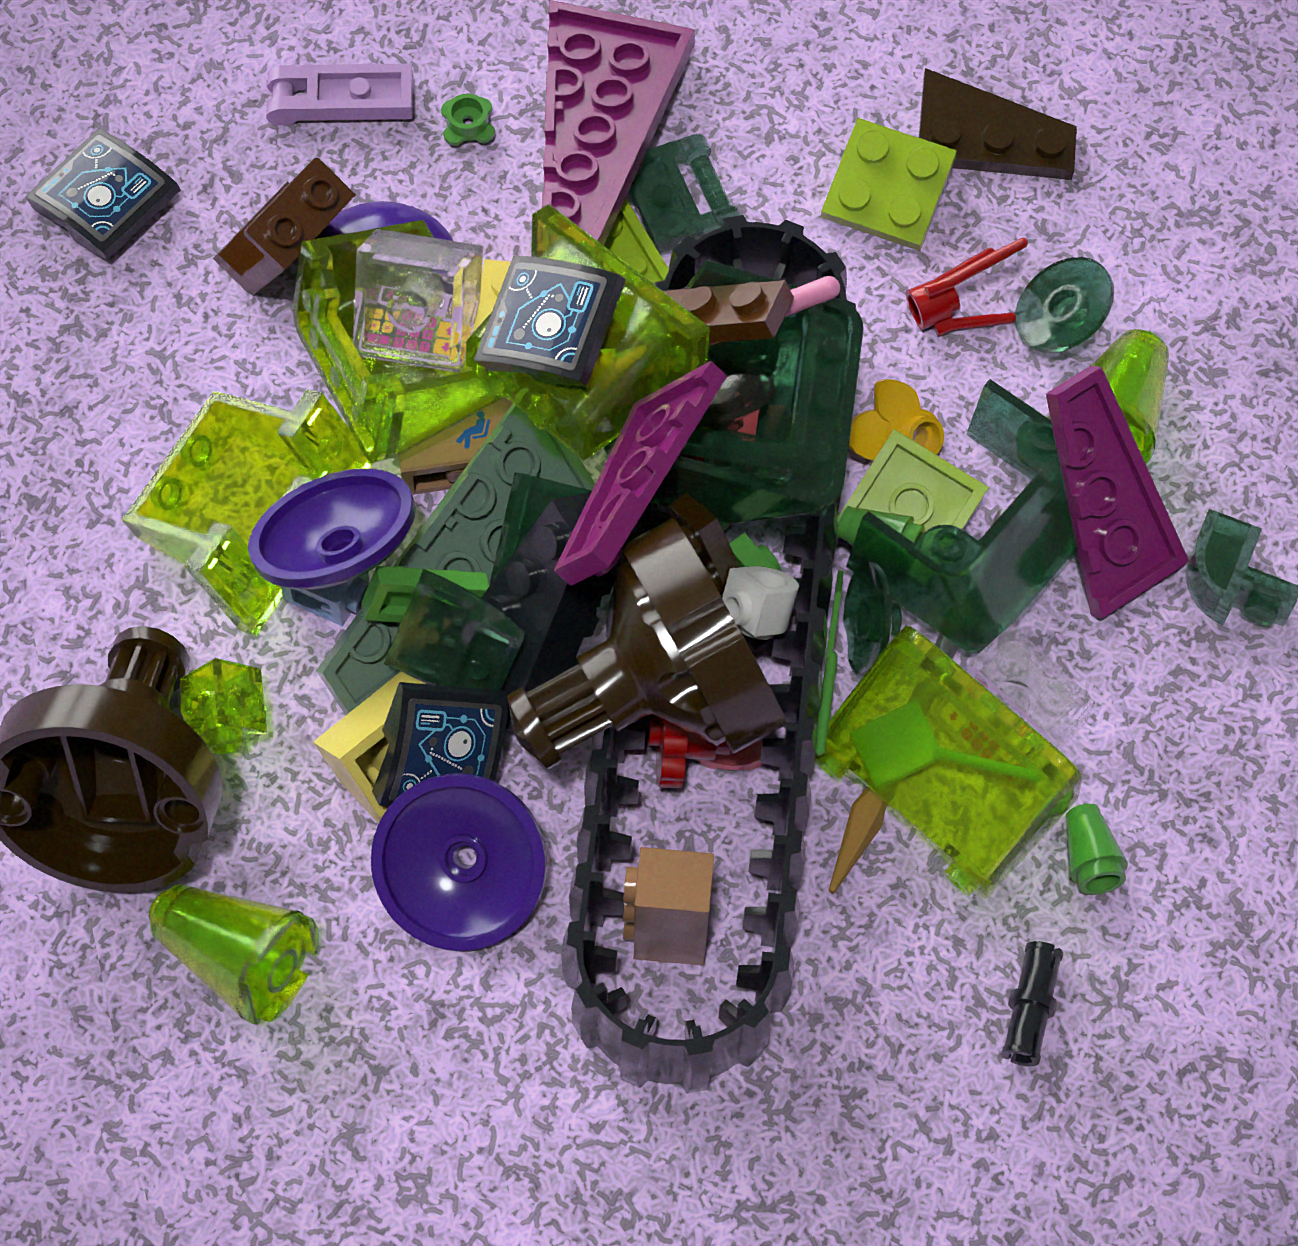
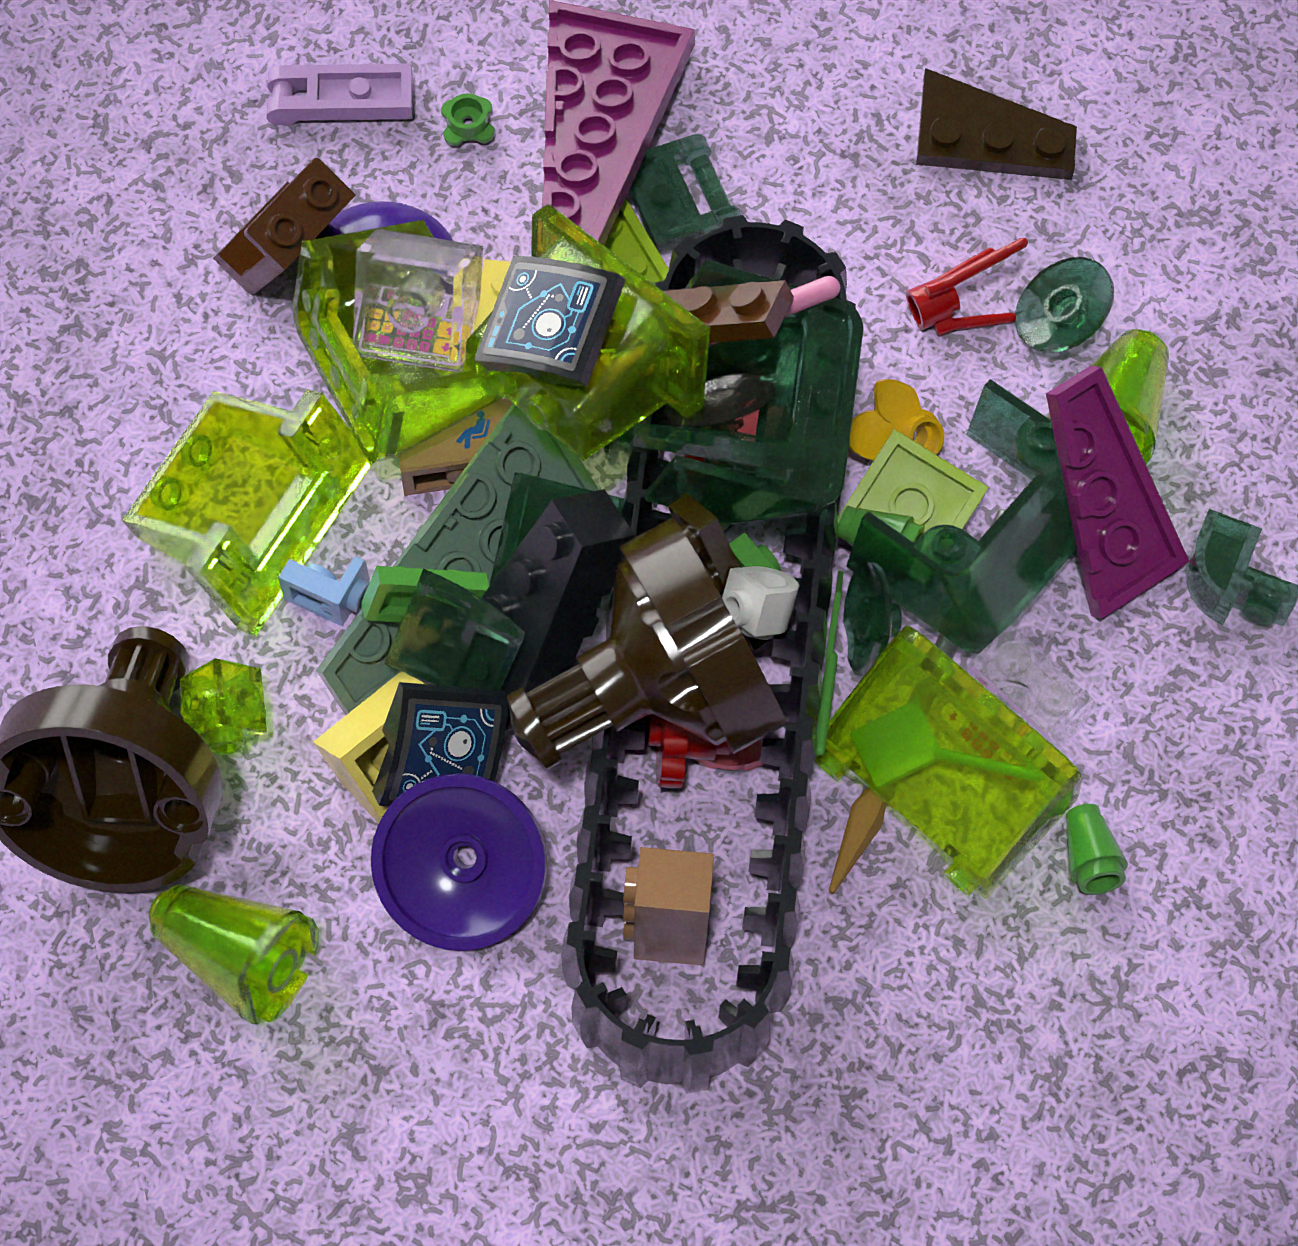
slope [25,128,181,260] -> none
dark purple dish [248,468,416,590] -> none
magenta wing [554,361,727,586] -> none
lime plate [821,117,957,251] -> none
black pin [1001,941,1064,1066] -> none

